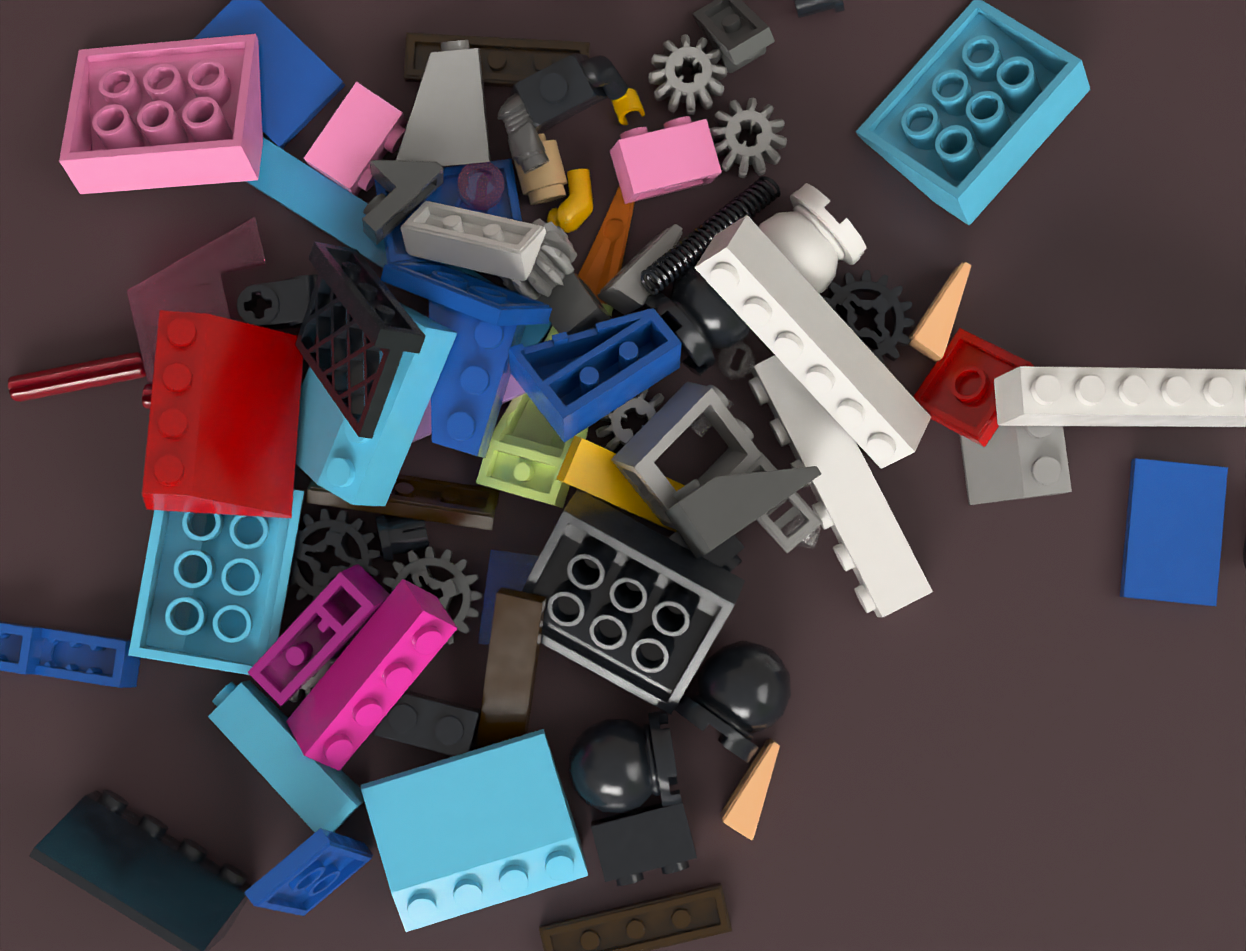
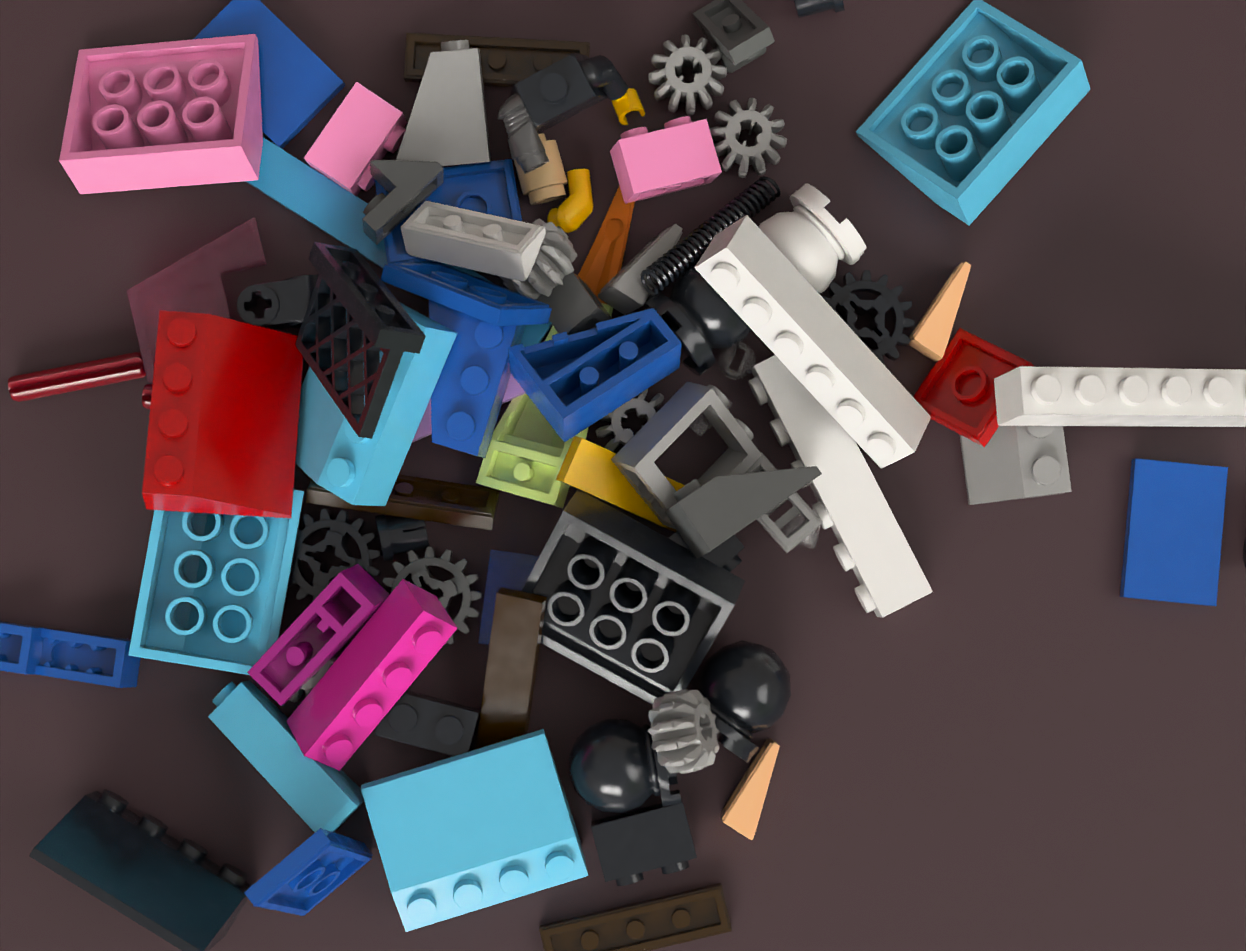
clear pink tile [457,162,504,210] -> none
none -> light grey gear [648,689,719,774]

